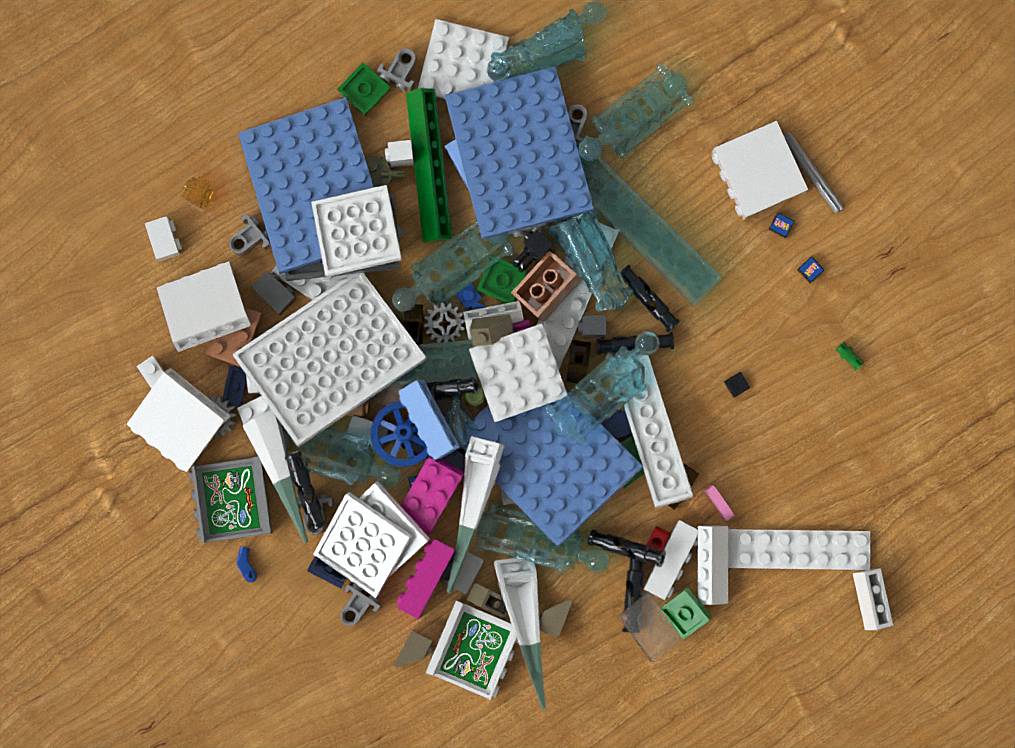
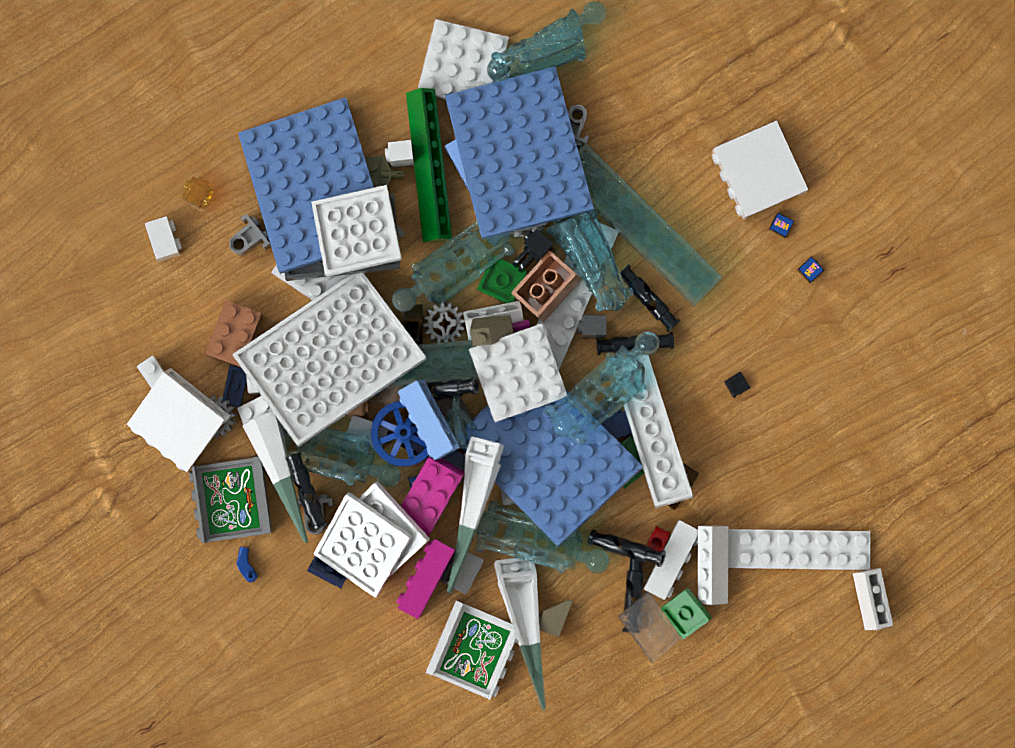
white panel [157,261,251,352] -> none
dark grey brick [252,271,296,316] -> none
green plate [337,62,391,116] -> none
light grey pin [340,583,381,626] -> none
light grey pin [377,48,416,92] -> none
dark tan slope [394,630,434,667] -> none
blue plate [455,283,485,310] -> none
yellowish green plate [466,388,485,406] -> none
dark tan slope [466,583,508,619] -> none
dark brown slope [566,340,591,384] -> none
clear light blue piece [579,62,694,161] -> none
bright pink piece [704,485,734,522] -> none
light grey axle [784,132,844,213] -> none
green pin [836,342,864,371] -> none

